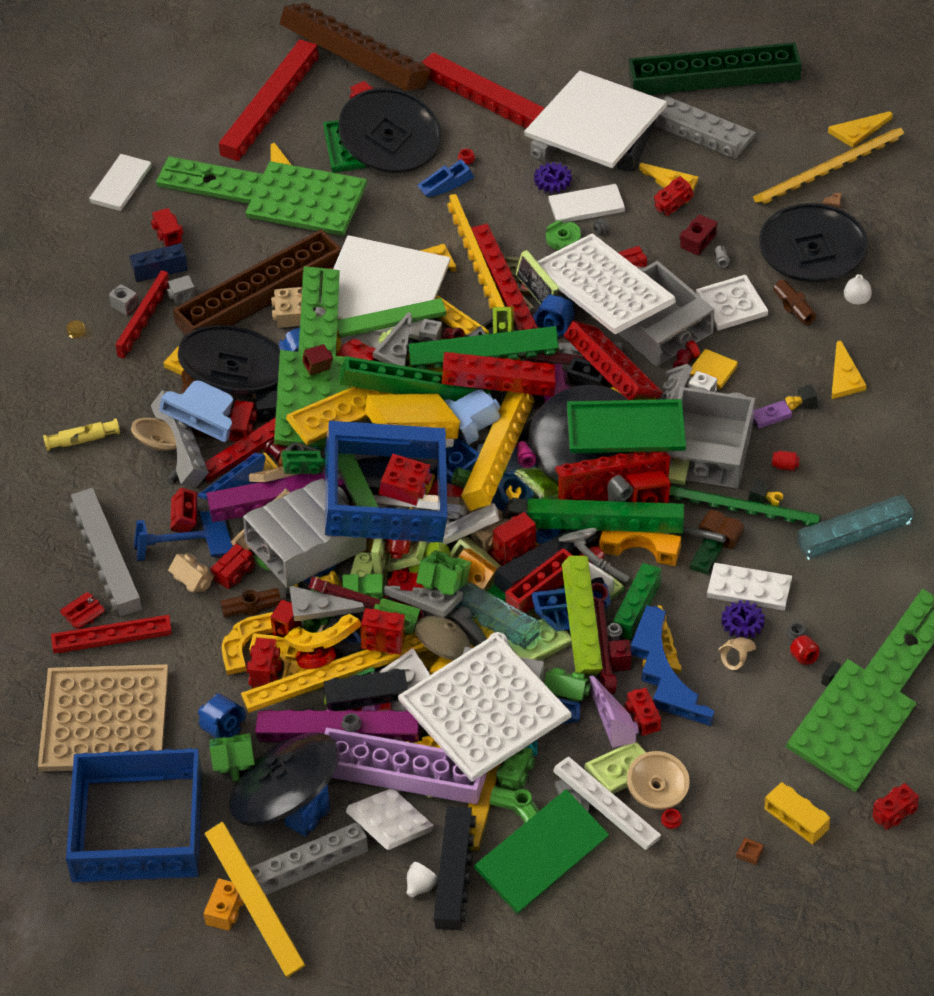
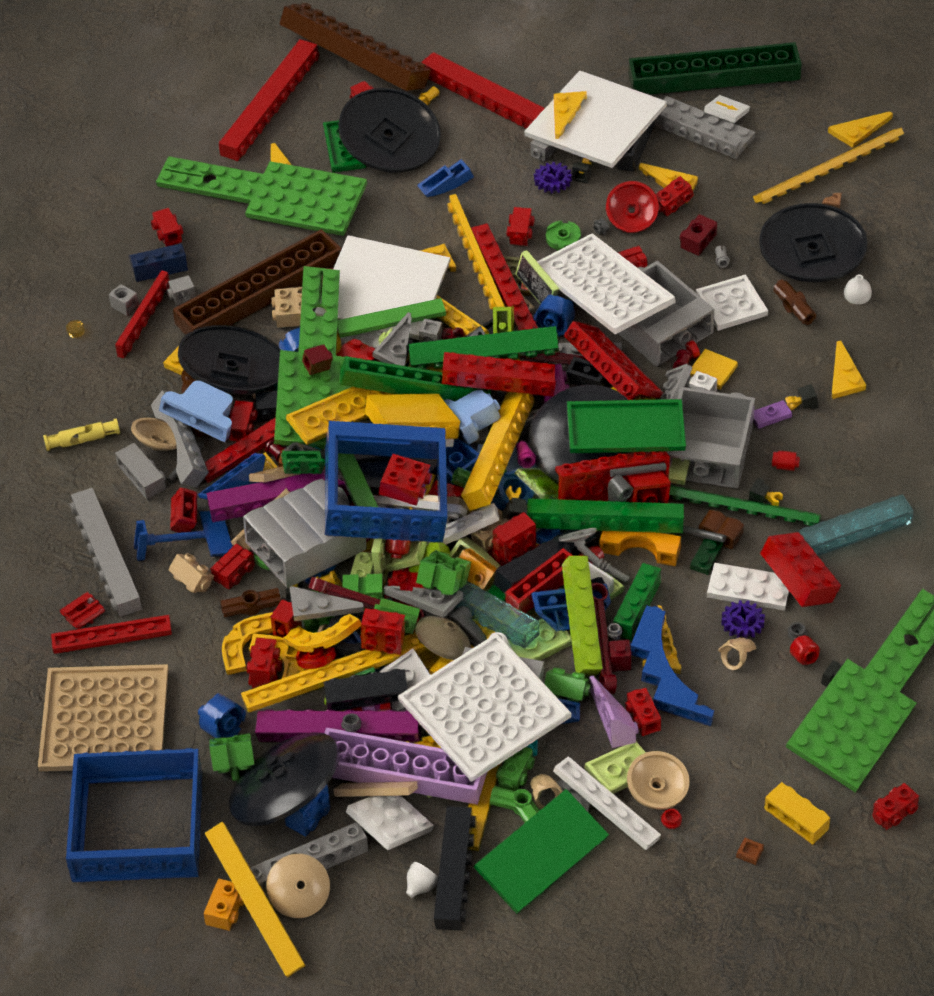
white tile [89,154,152,211] -> none
red plate [458,148,475,164] -> none
white tile [548,184,625,223] -> none
none -> light grey brick [115,443,166,499]
none -> tan dish [266,854,330,918]
none -> tan tile [334,781,418,797]
none -> yellow axle [419,86,440,105]
none -> red brick [506,207,535,246]
none -> tan piece [530,774,563,809]
none -> yellow wing [554,91,587,139]
none -> pearl dark grey piece [572,158,592,184]
none -> red dish [606,181,659,233]
none -> dark grey bar [610,463,666,477]
none -> white tile [704,95,750,123]
none -> red brick [760,532,841,607]

